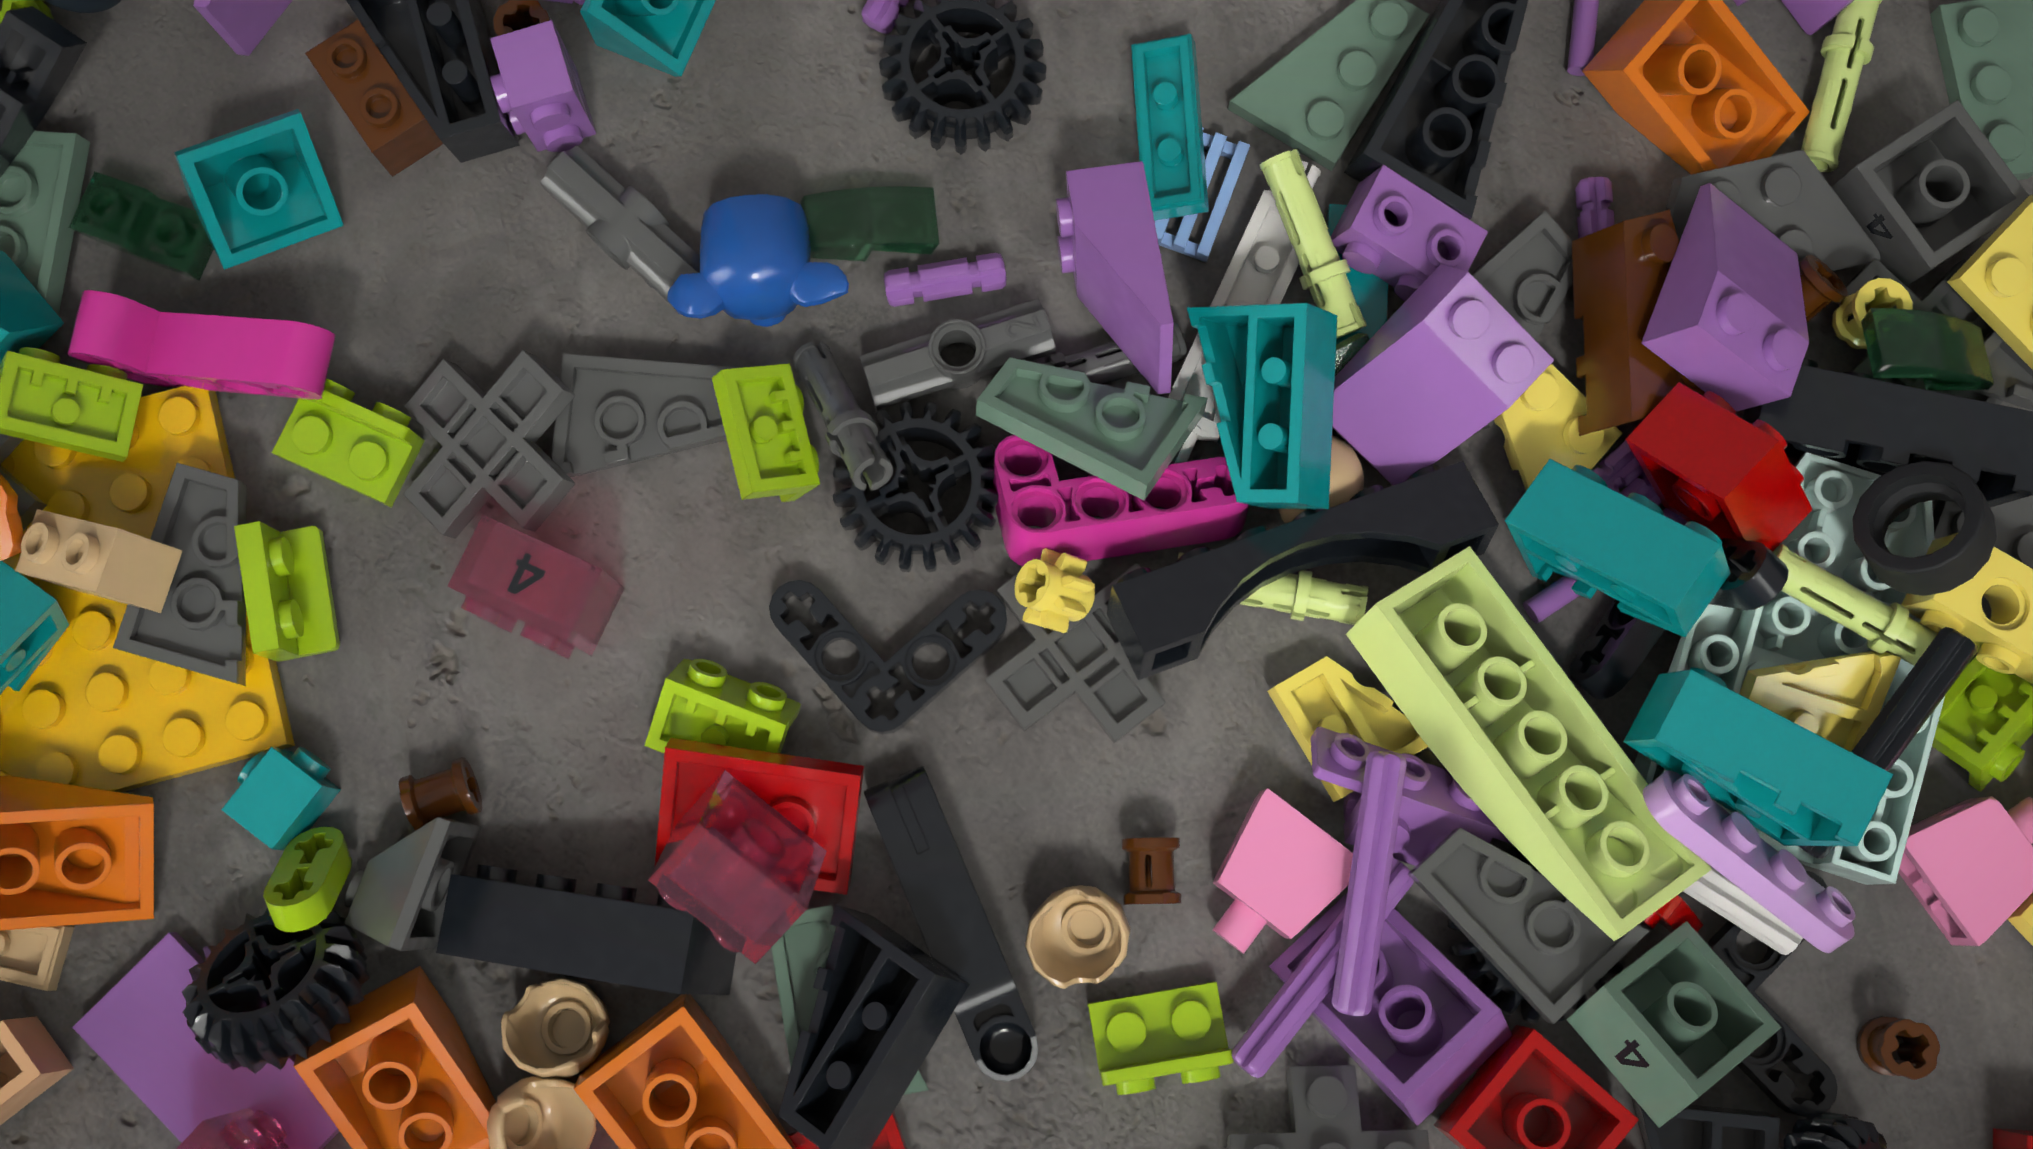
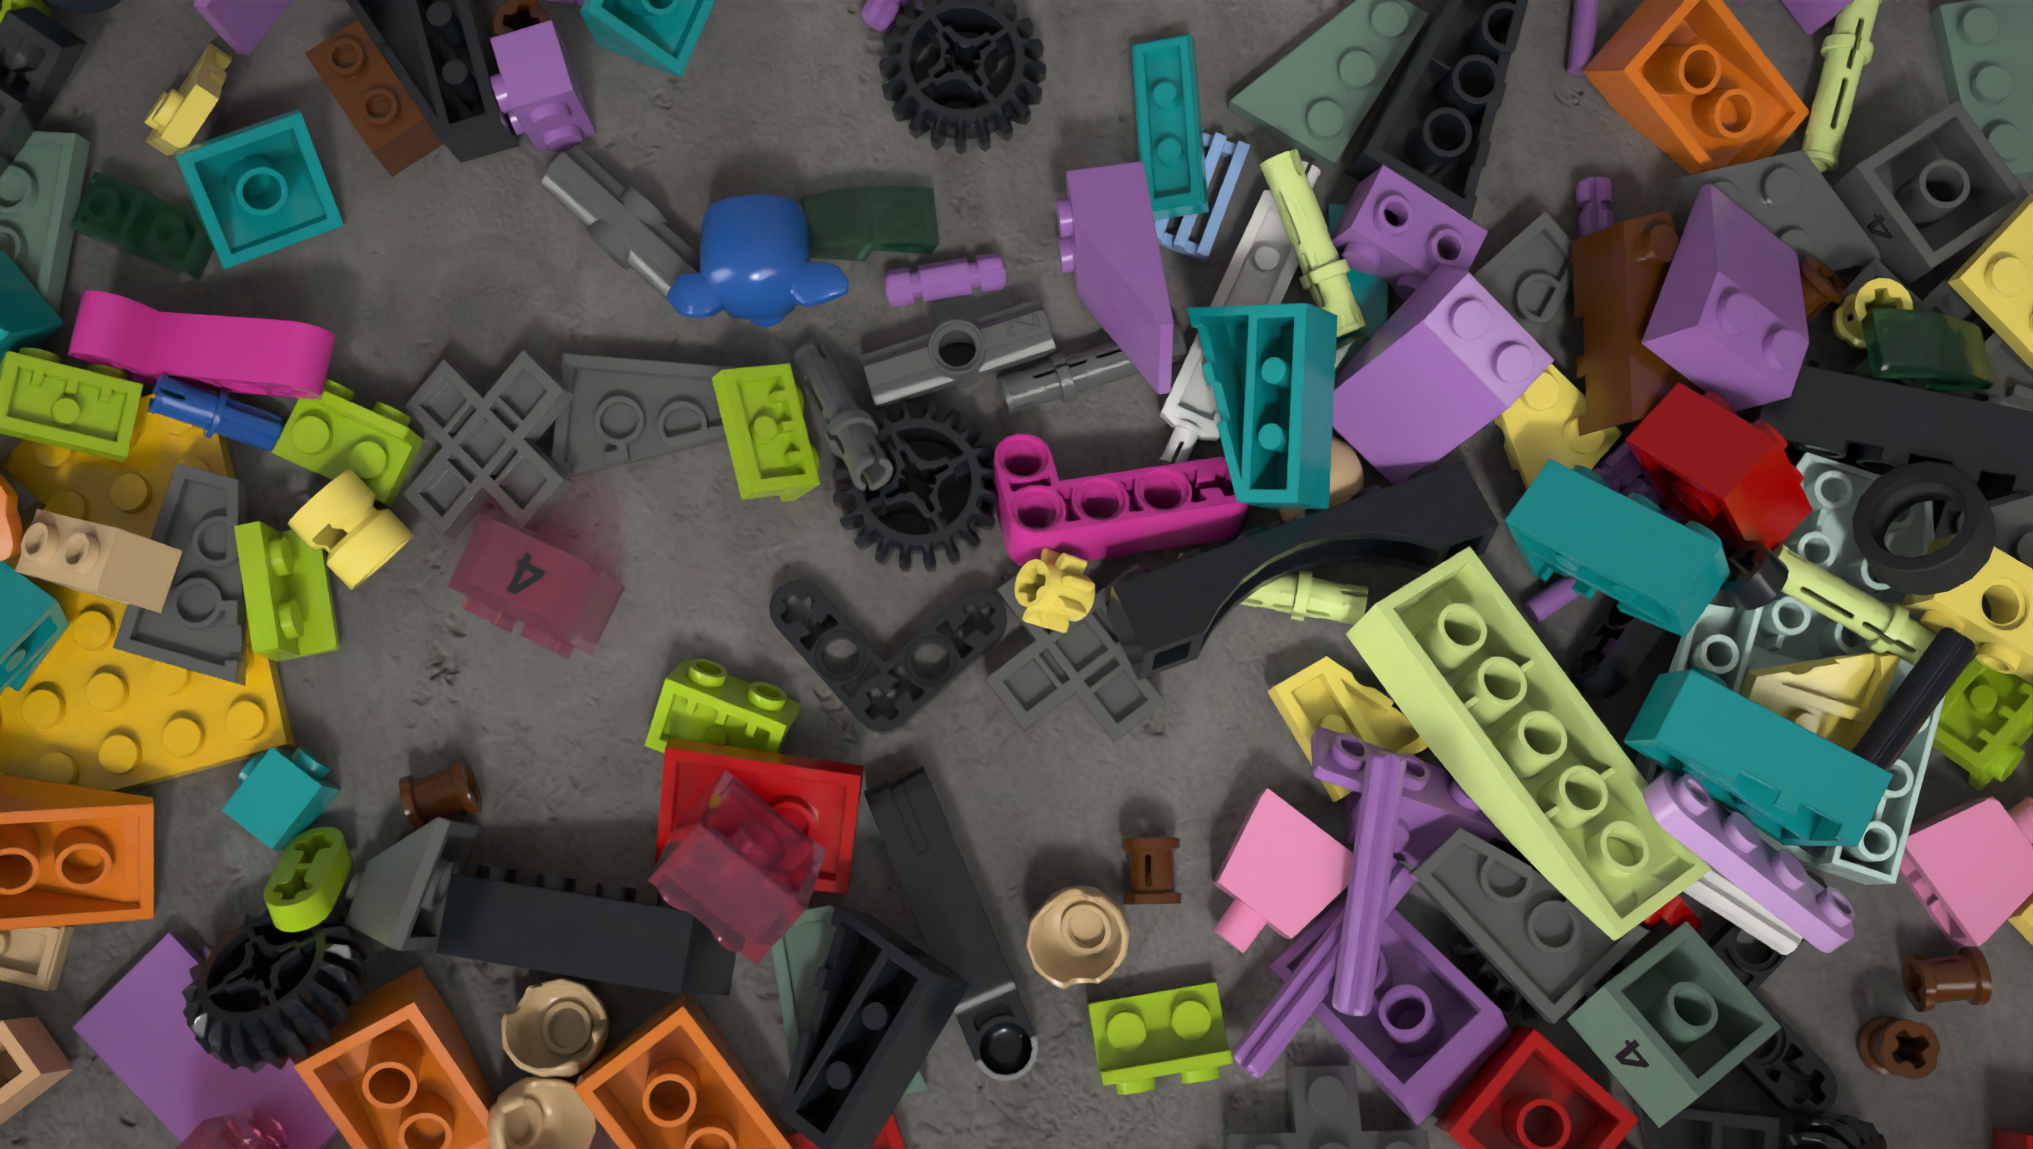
sand green wing [976,357,1208,500] -> none
none -> light yellow wing [144,43,232,156]
none -> blue axle [147,373,283,451]
none -> light yellow wheel [287,469,414,590]
none -> reddish brown bush [1902,946,1992,1012]

